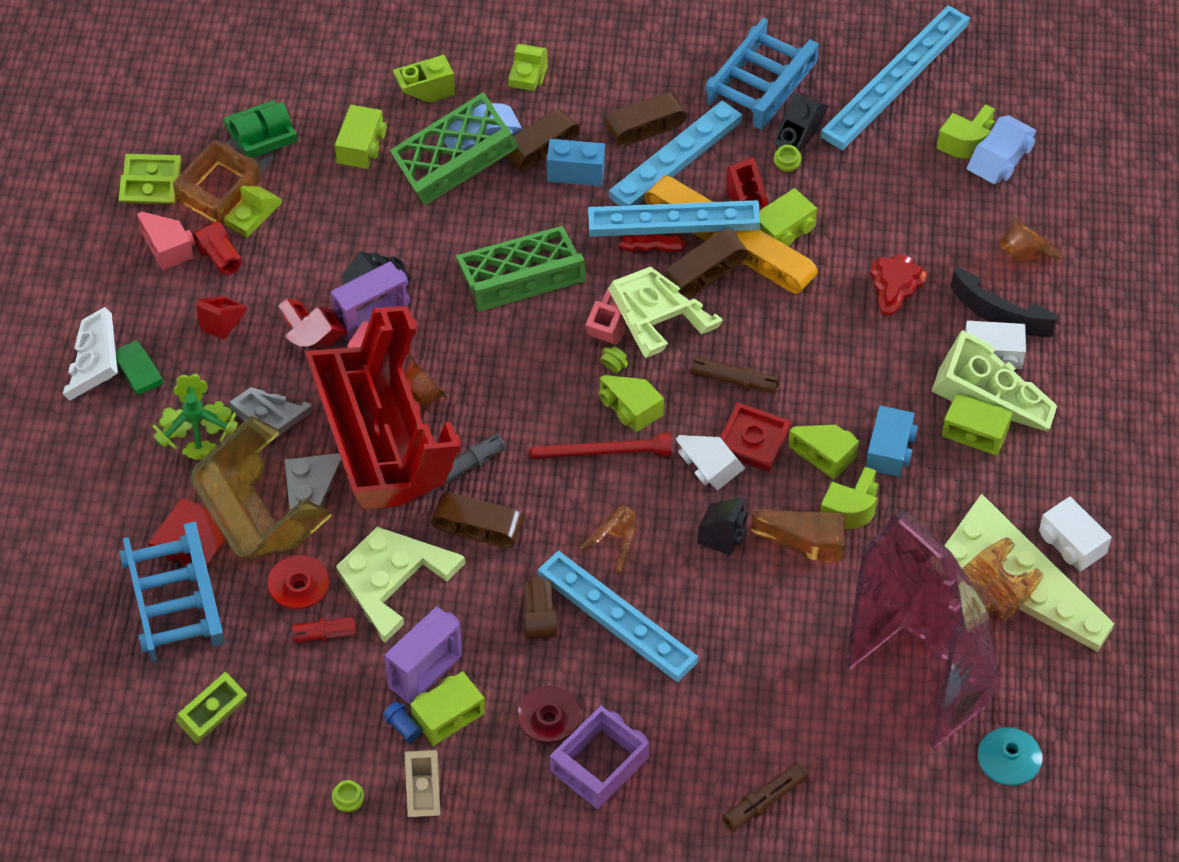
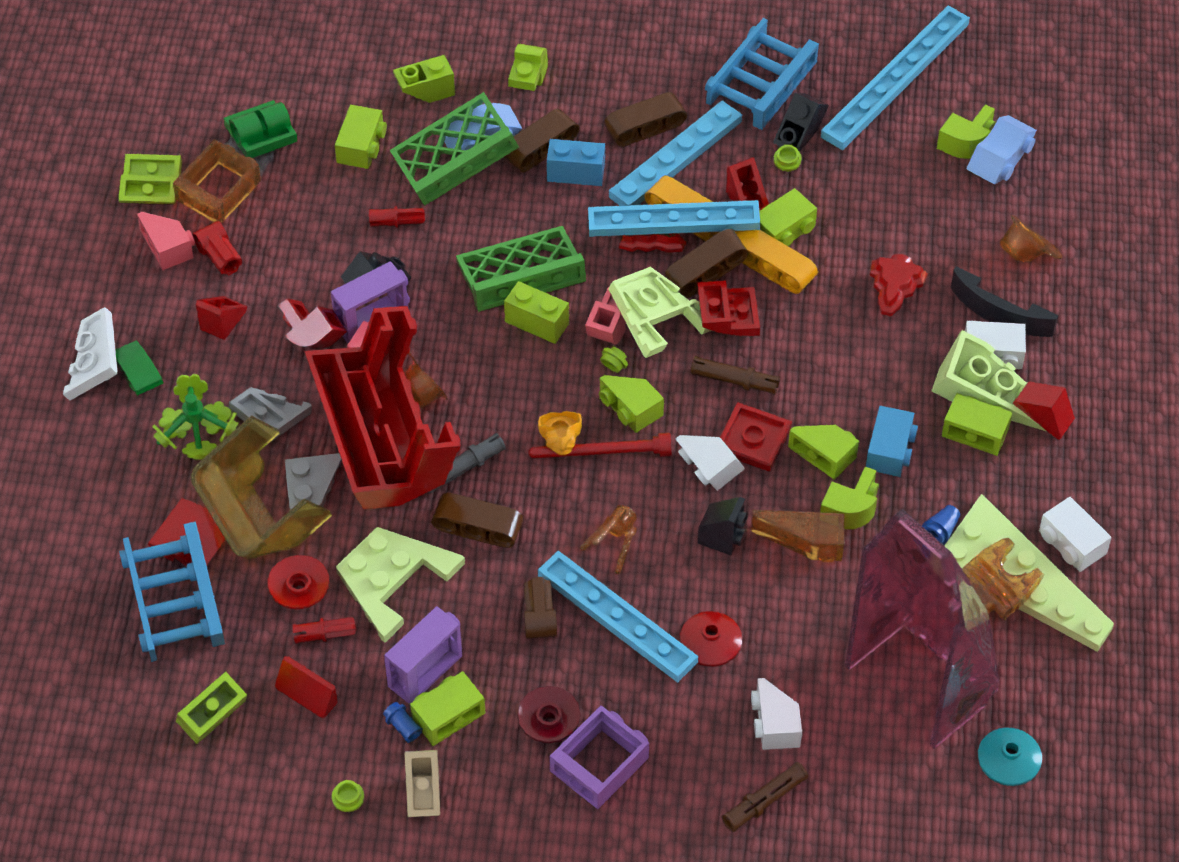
lime slope [224,186,282,238] -> none
none -> red slope [275,656,338,718]
none -> red axle [369,206,425,228]
none -> lime brick [504,281,569,344]
none -> light orange hair [538,411,582,455]
none -> red dish [680,611,742,667]
none -> red slope [697,281,760,336]
none -> white slope [751,678,802,750]
none -> blue cone [921,505,960,547]
none -> red slope [1013,382,1075,440]

